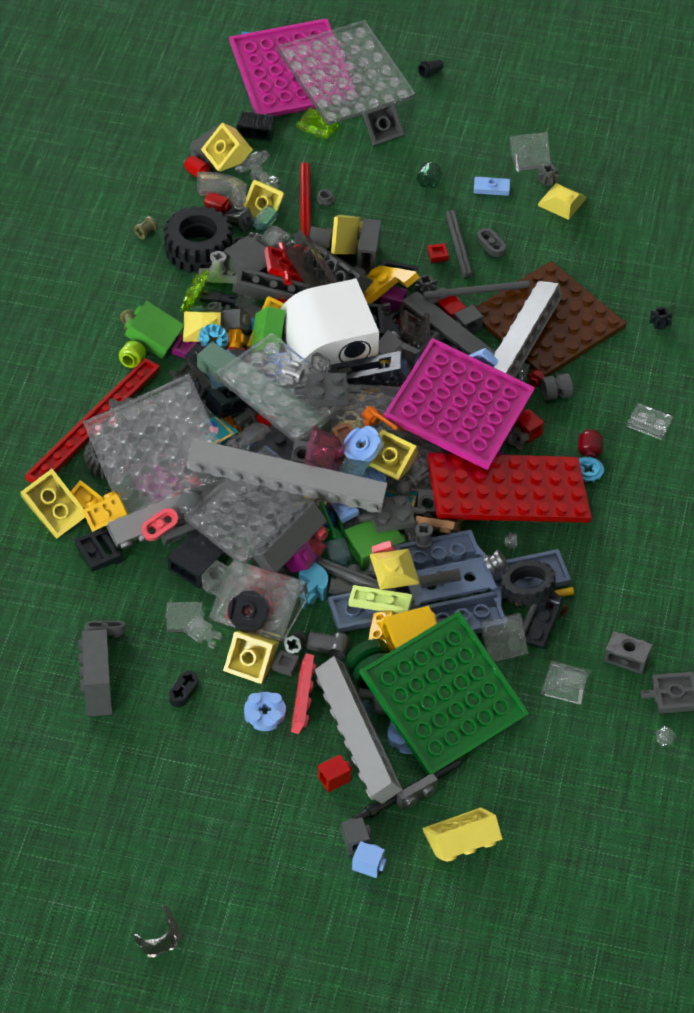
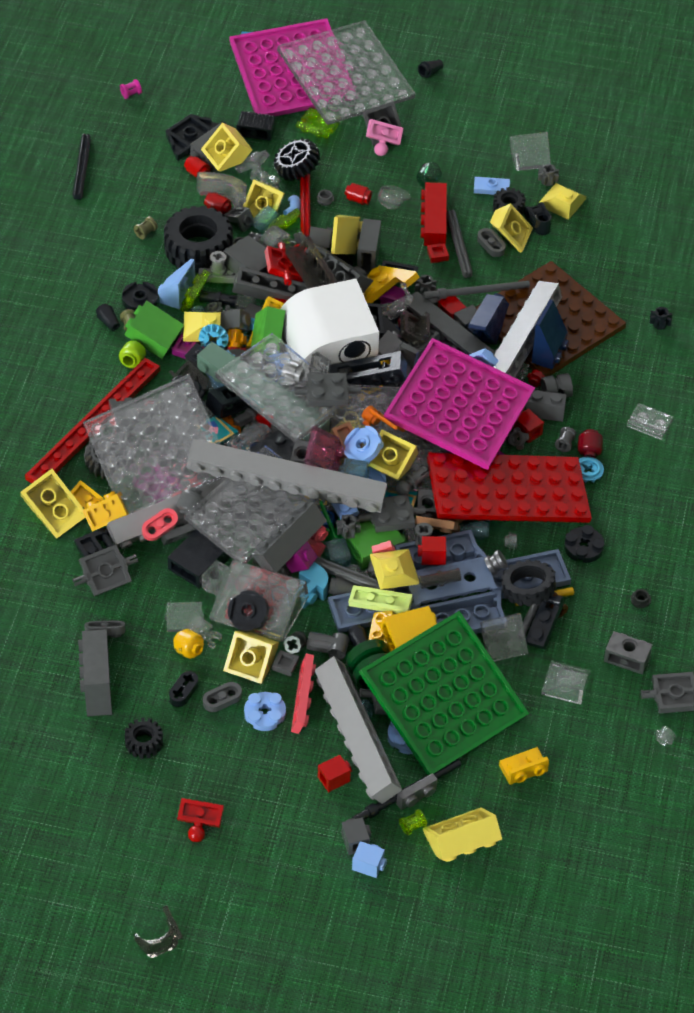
none -> dark grey plate [72,545,138,597]
none -> black axle [73,134,91,200]
none -> black cone [96,303,120,331]
none -> dark pink bush [120,79,142,99]
none -> black plate [122,282,159,311]
none -> black tyre [124,718,163,759]
none -> light blue slope [158,259,195,310]
none -> black wing [166,114,226,161]
none -> yellow head [173,629,204,659]
none -> red plate [177,798,224,842]
none -> dark grey plate [203,682,242,712]
none -> clear neon green plate [266,208,301,238]
none -> black gear [273,138,320,182]
none -> light blue arm [283,195,301,218]
none -> dark grey gear [336,514,361,539]
none -> red brick [345,183,372,205]
none -> black cone [347,624,368,647]
none -> bright pink plate [366,119,403,156]
none -> clear cap [378,185,411,210]
none -> clear helmet [382,283,414,320]
none -> clear neon green bush [399,809,427,836]
none -> red brick [418,536,446,565]
none -> red brick [421,182,447,246]
none -> clear light blue cone [460,520,490,540]
none -> dark blue slope [468,293,509,345]
none -> light yellow slope [490,203,533,253]
none -> black tyre [493,187,526,215]
none -> yellow bracket [499,747,549,785]
none -> black piece [524,202,552,235]
none -> dark grey brick [526,389,566,422]
none -> dark blue slope [532,299,569,370]
none -> dark grey bush [555,427,577,452]
none -> black plate [564,525,604,563]
none -> pearl dark grey plate [631,589,651,608]

